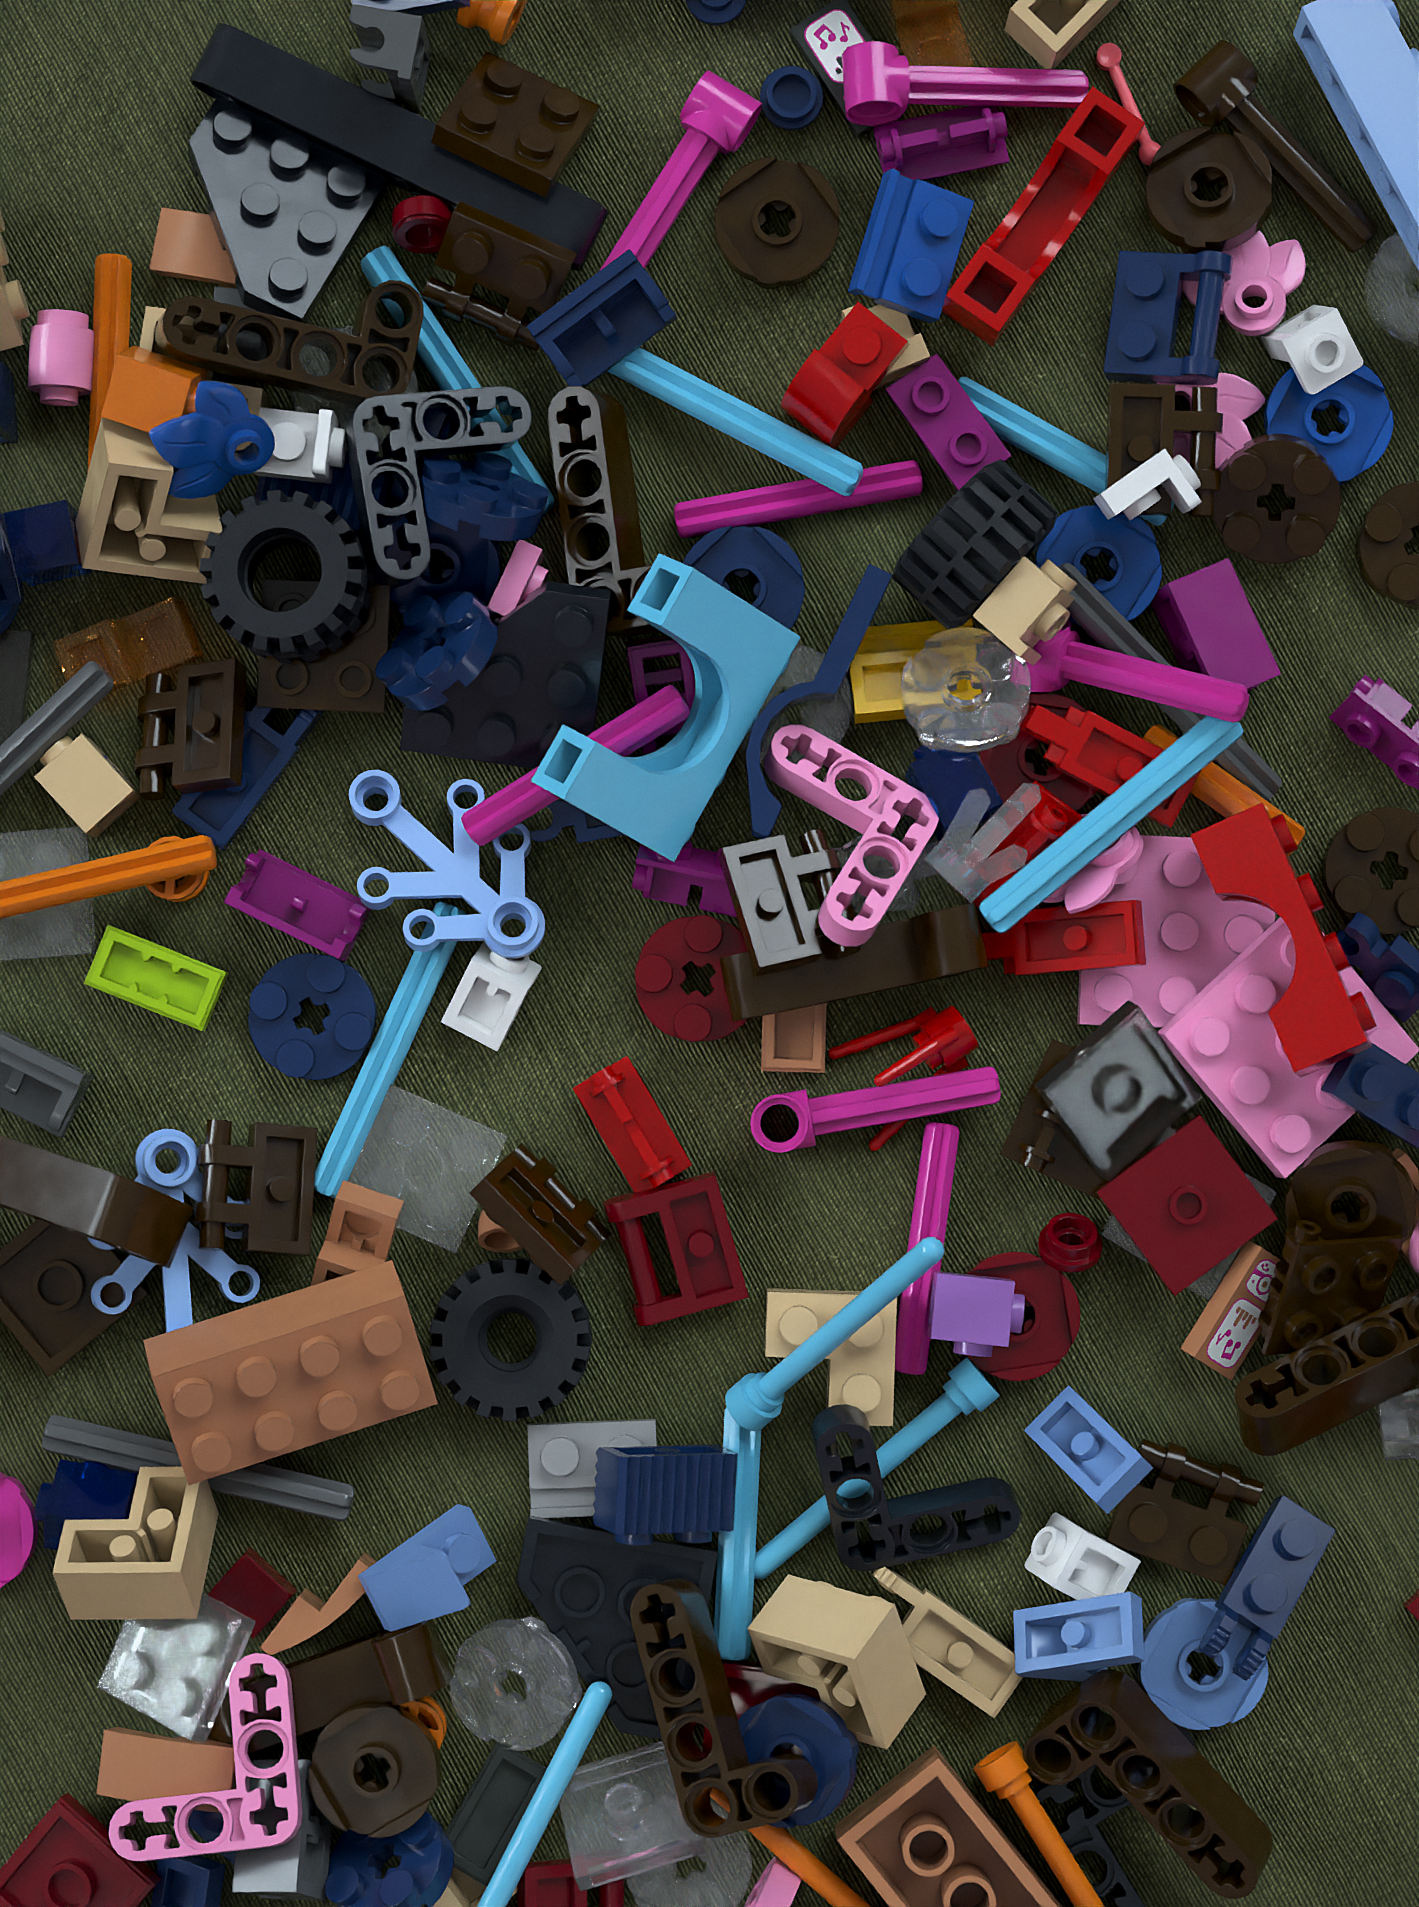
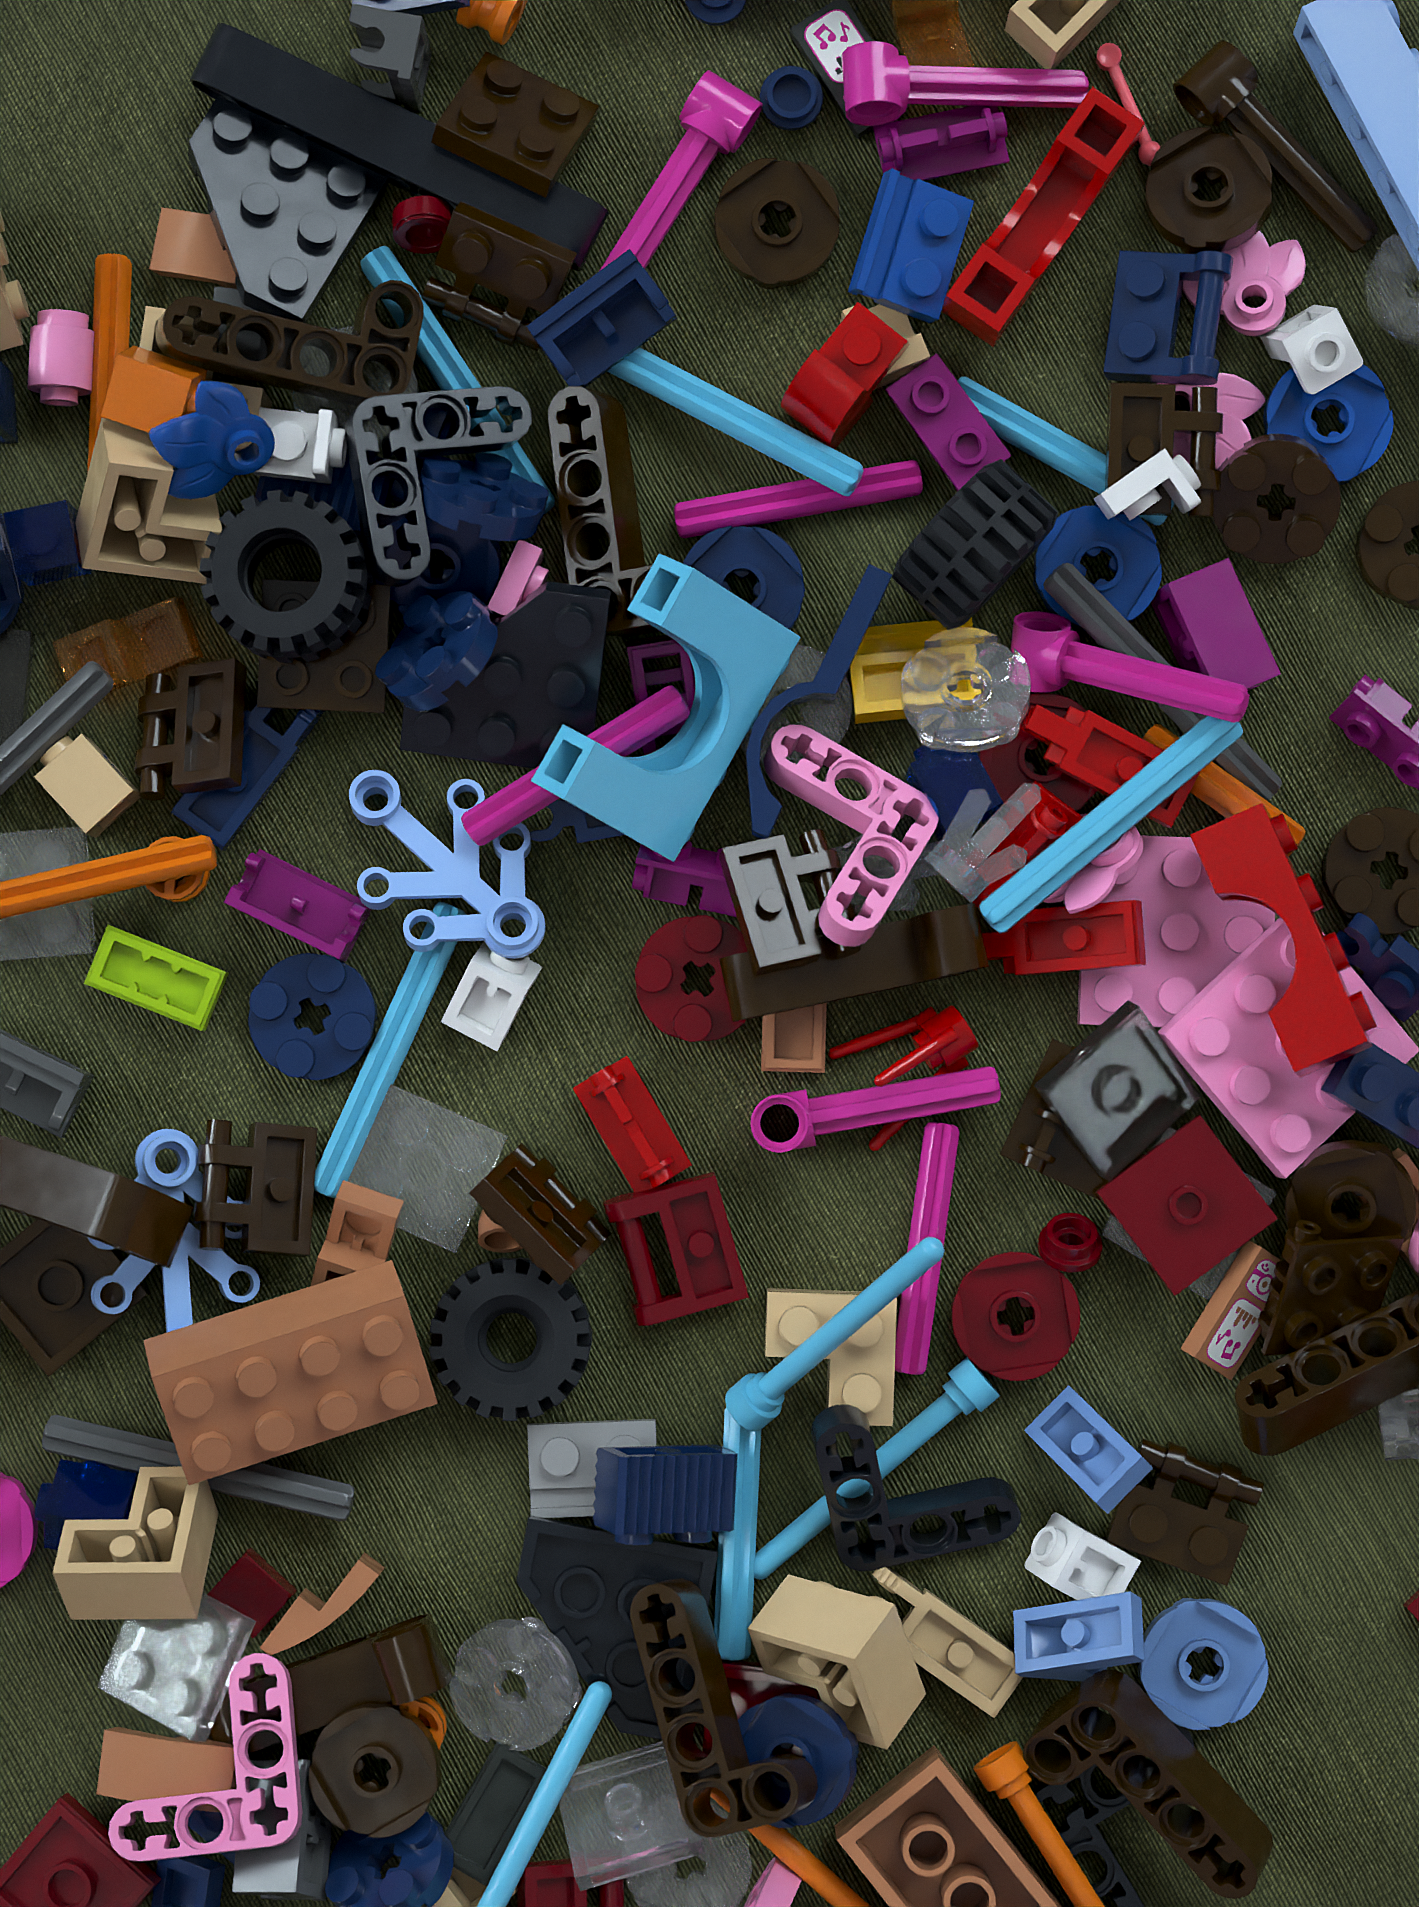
medium blue slope [358,1504,497,1632] -> none
medium lavender brick [927,1271,1025,1357] -> none
tan brick [972,556,1077,666] -> none
dark blue hinge [1199,1495,1336,1681] -> none

